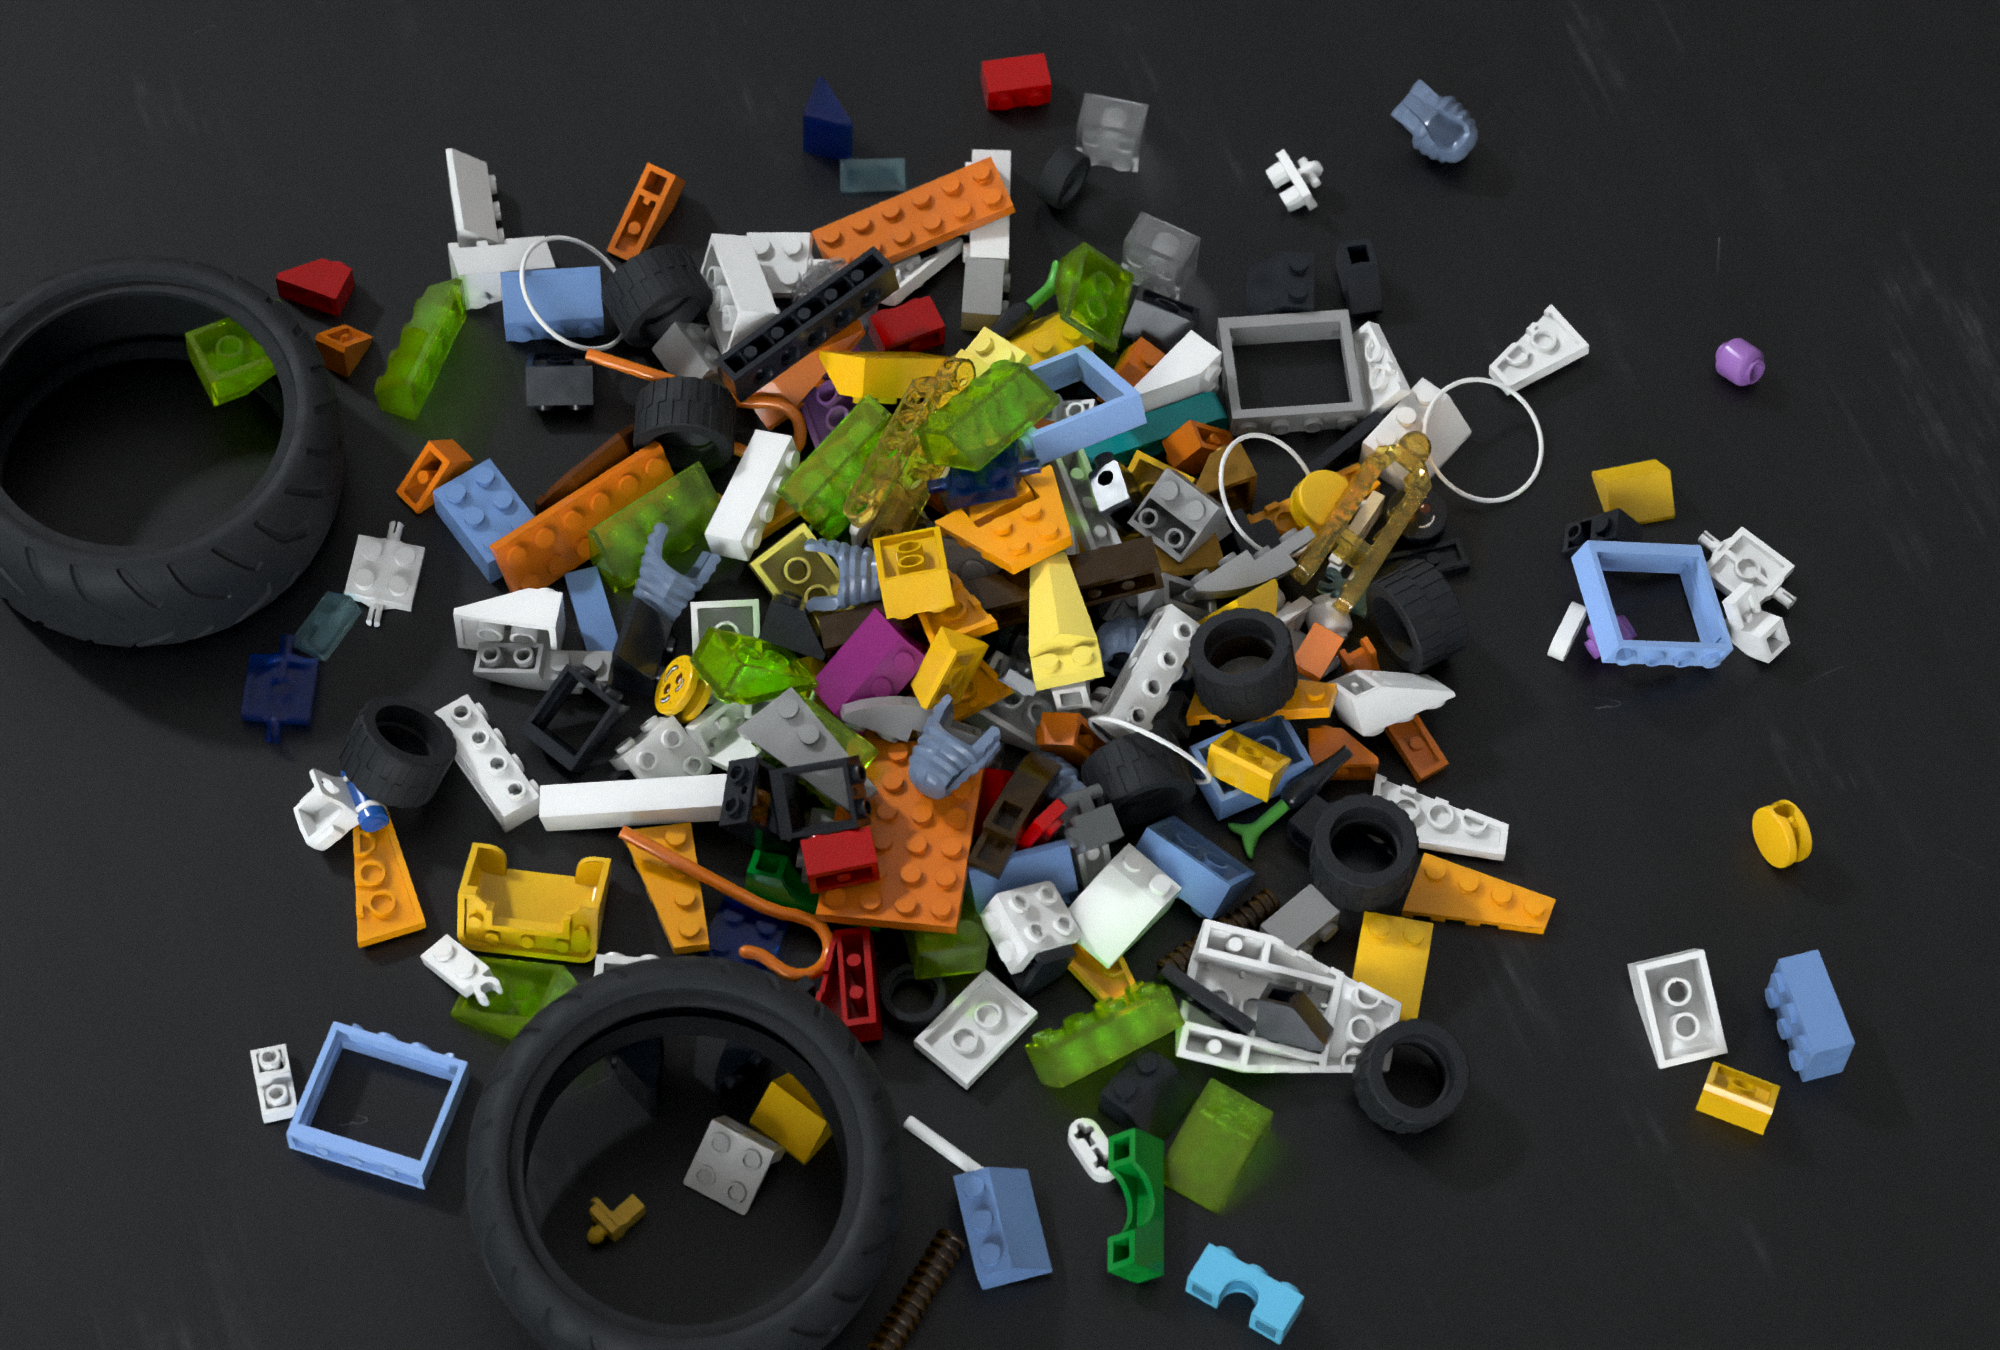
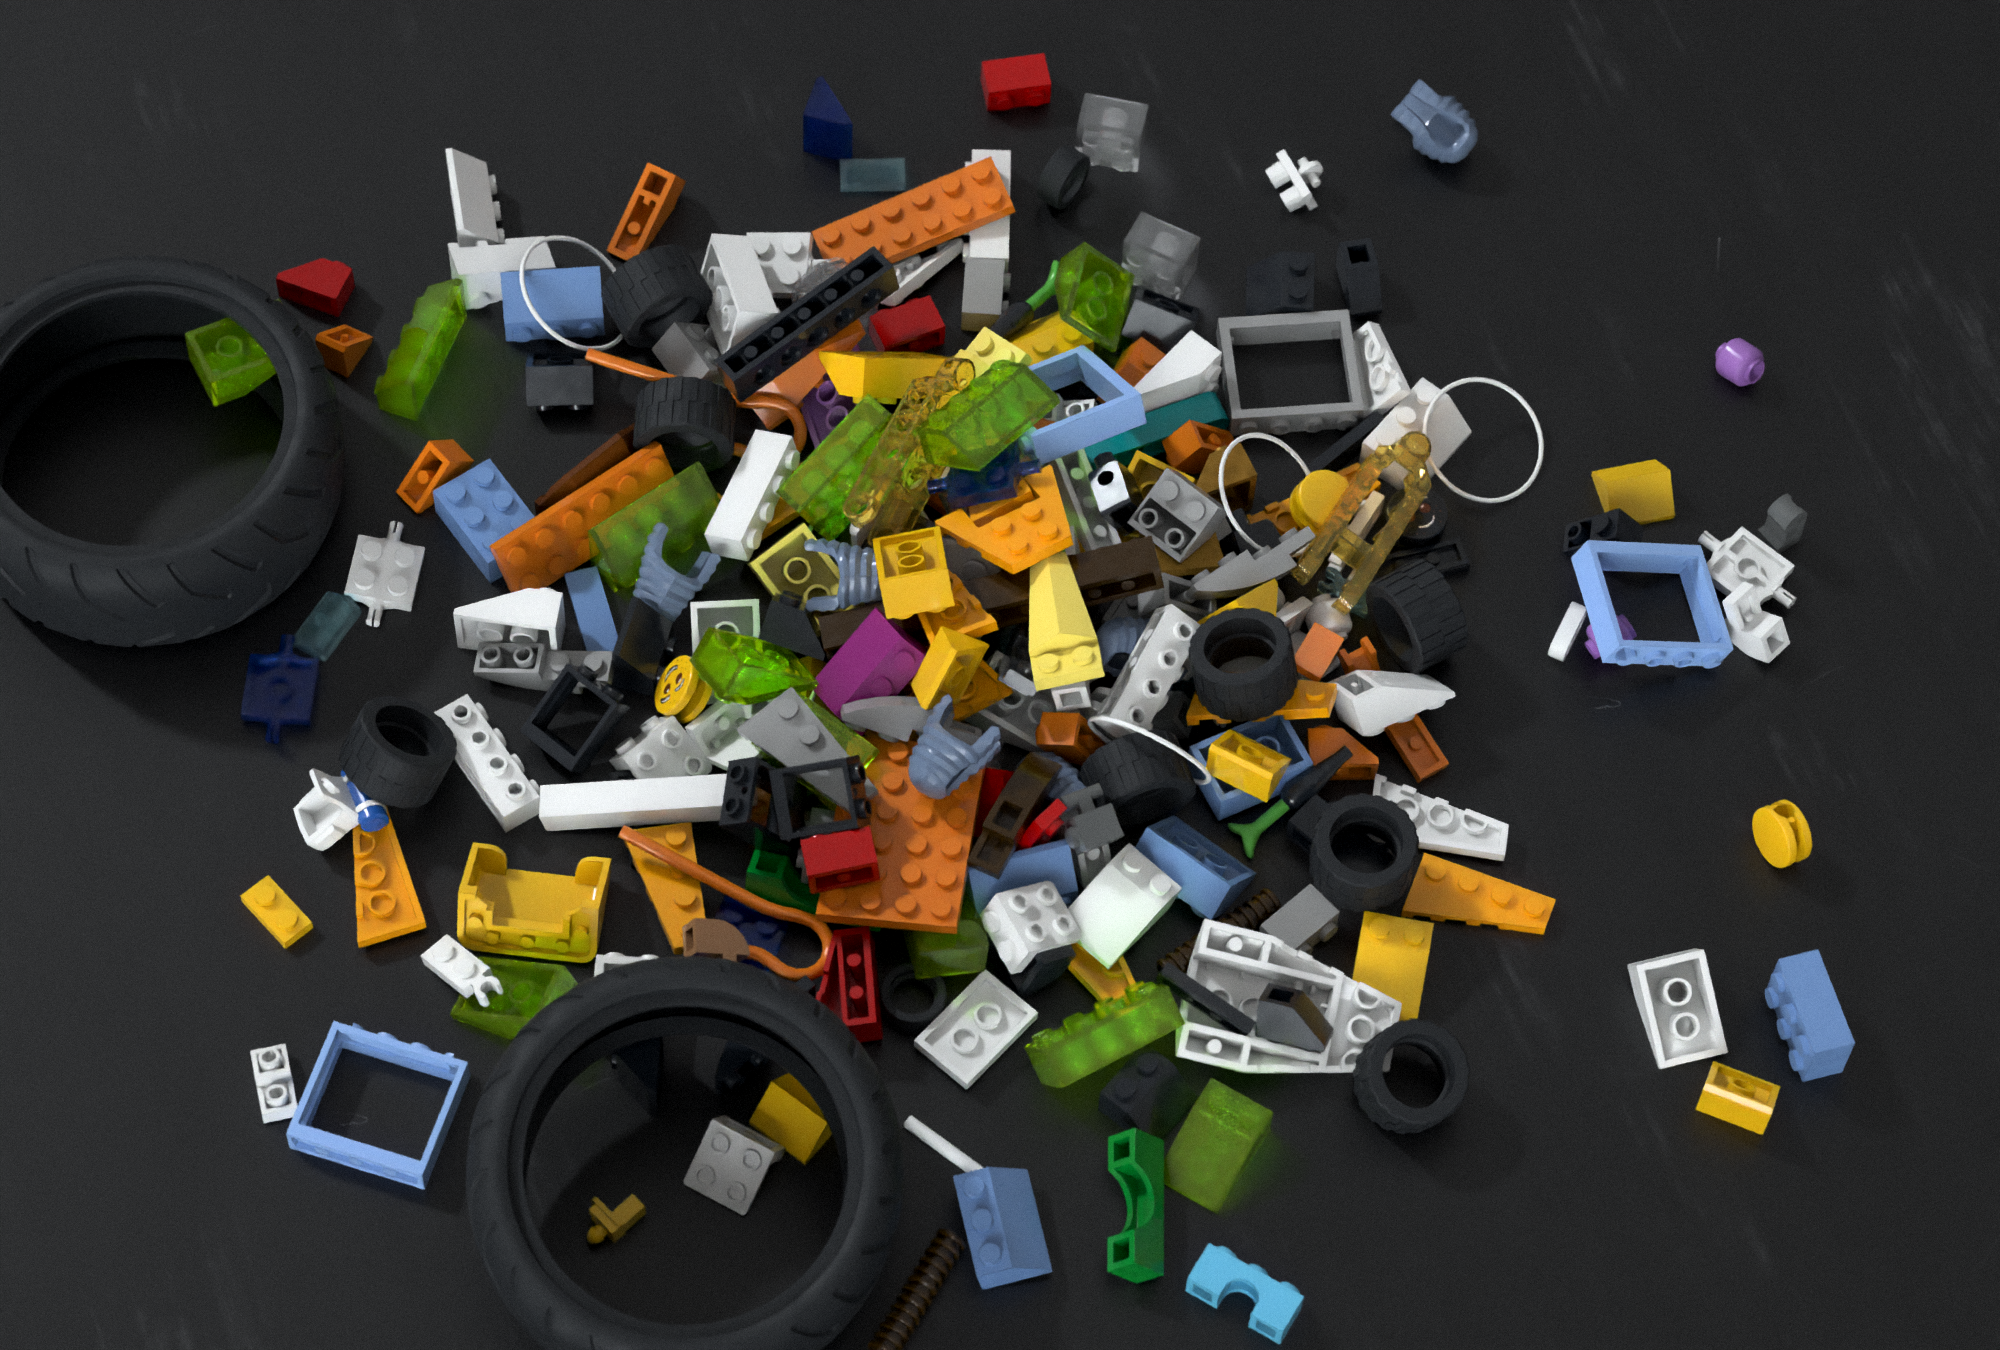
white beam [1068,1118,1115,1183] -> none
white wing [1489,304,1589,396] -> none
none -> yellow plate [241,875,313,949]
none -> medium nougat brick [683,918,750,962]
none -> dark grey leg [1756,493,1807,554]

